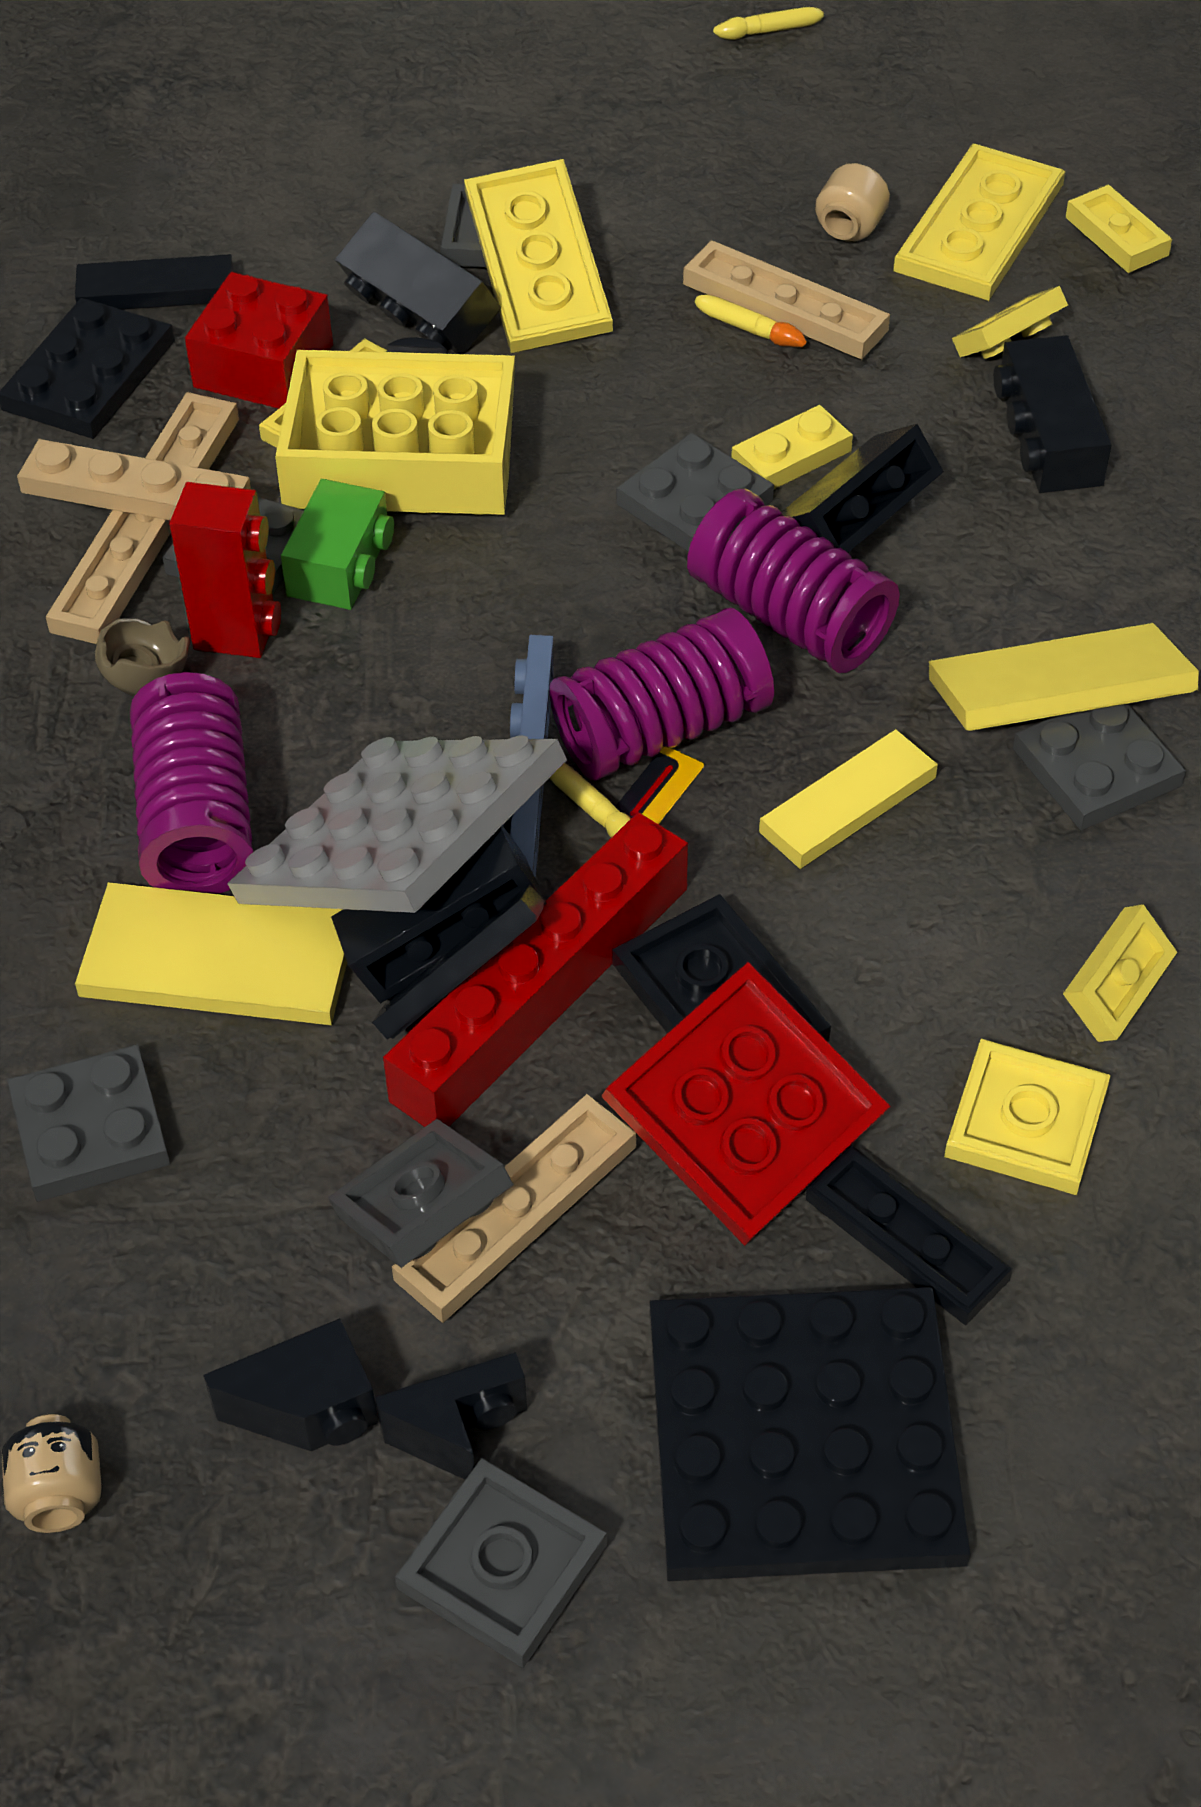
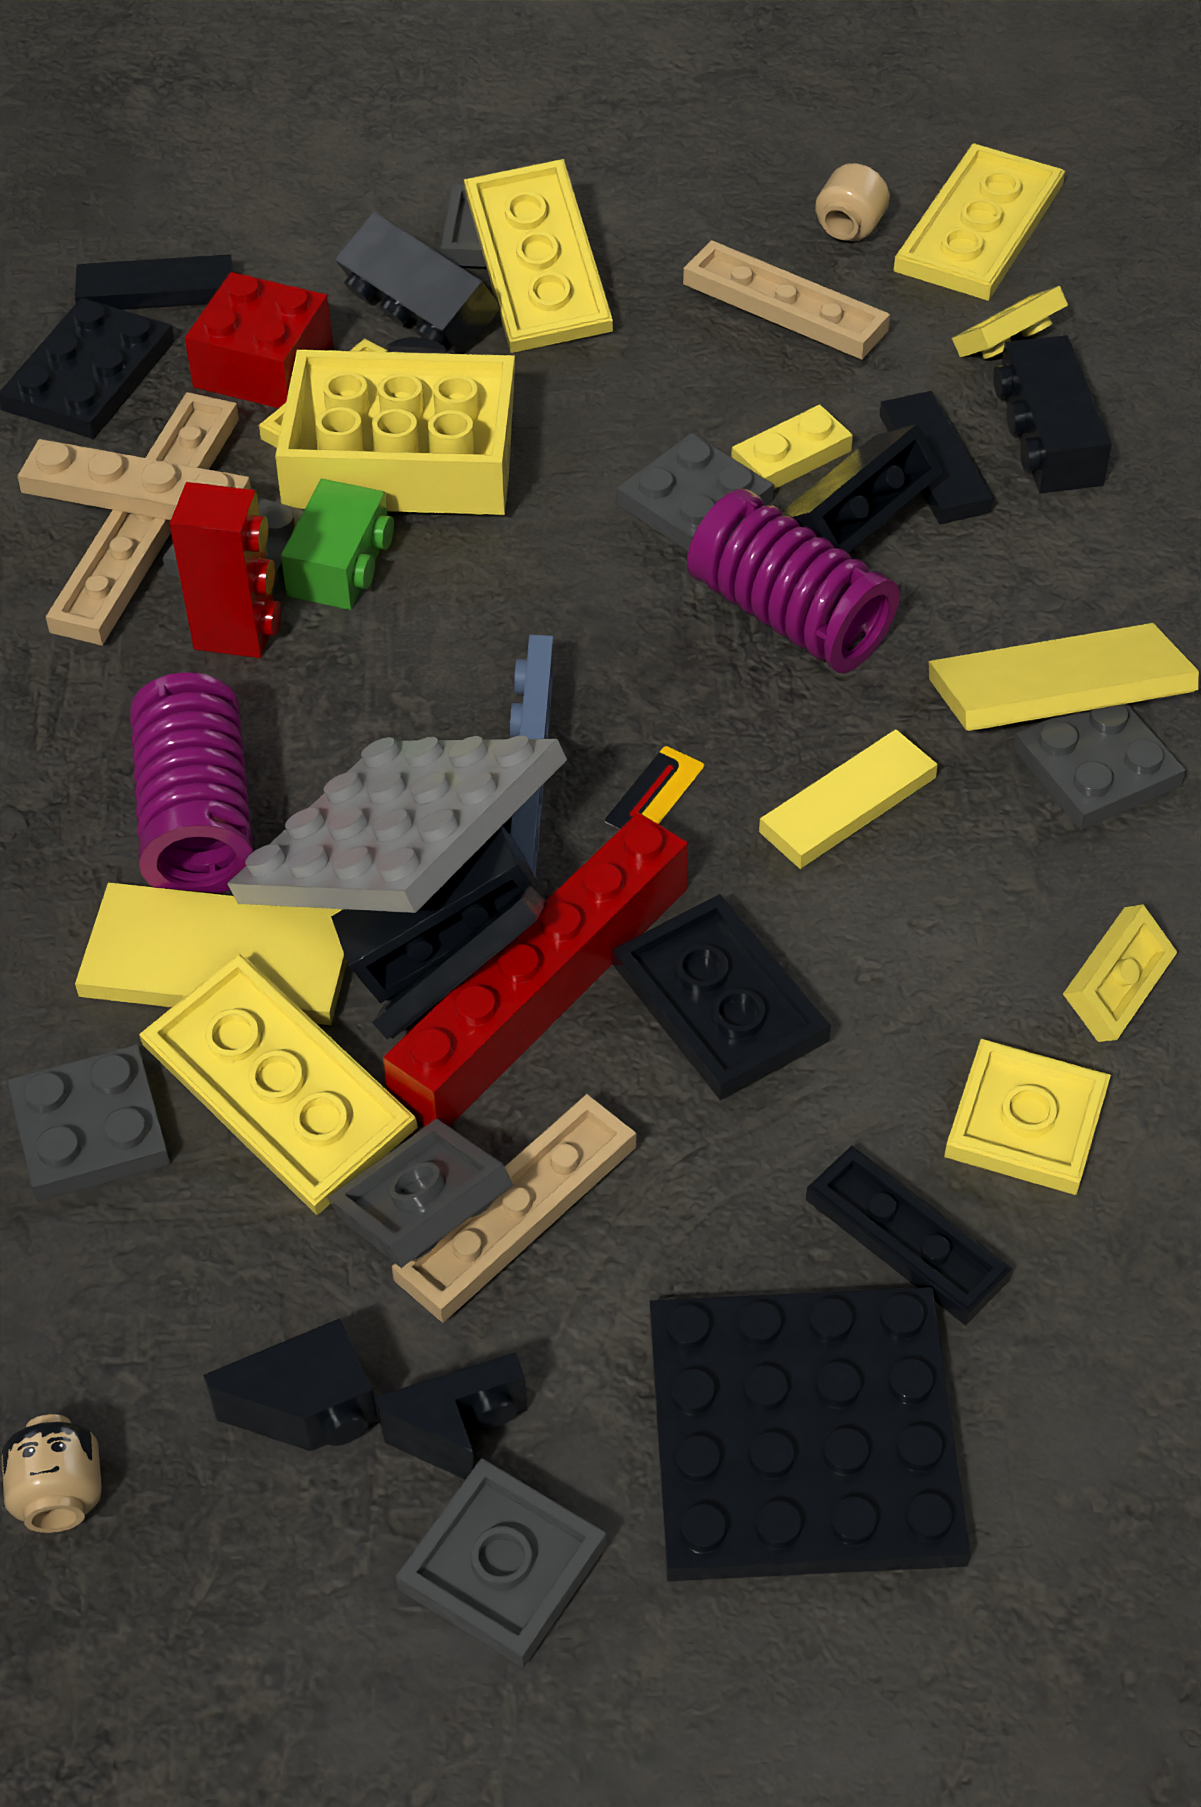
dark tan hair [95,618,190,697] -> none
magenta piece [549,608,774,781] -> none
light yellow piece [550,763,631,837] -> none
red plate [601,962,890,1246] -> none
light yellow piece [694,294,806,347] -> none
light yellow piece [713,7,824,40] -> none
light yellow plate [1065,184,1172,273] -> none
none -> light yellow tile [139,952,418,1215]
none -> black tile [880,390,993,524]

